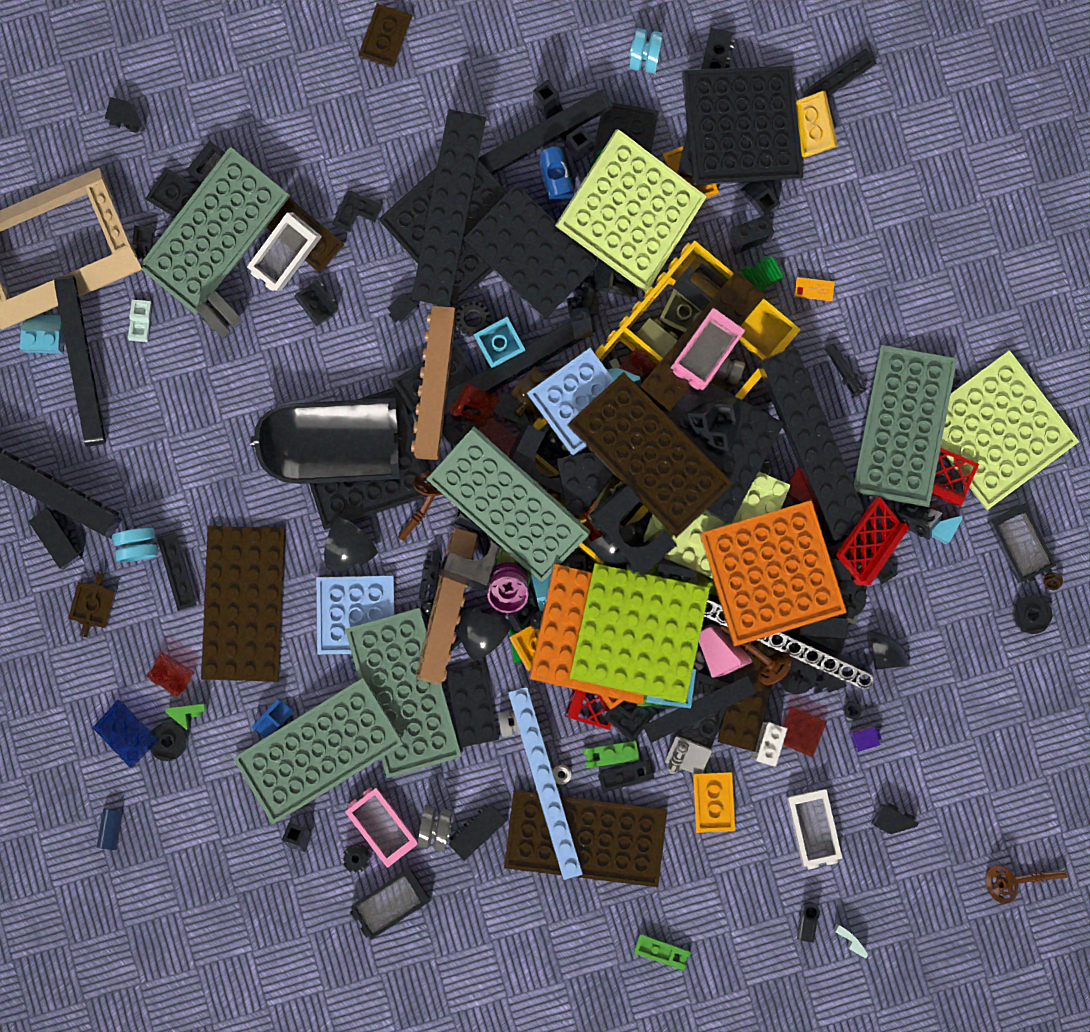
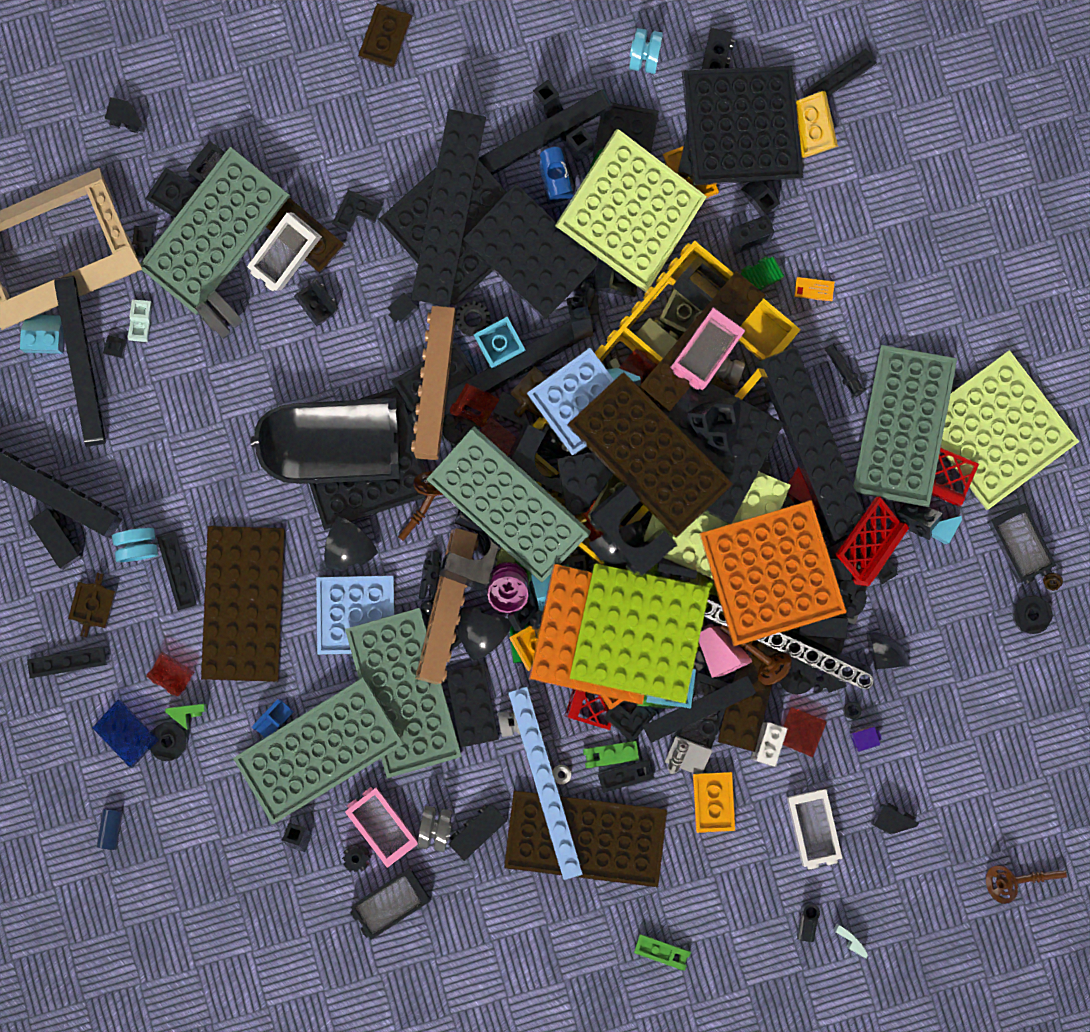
none -> black plate [27,646,107,679]
none -> black tile [103,335,127,359]

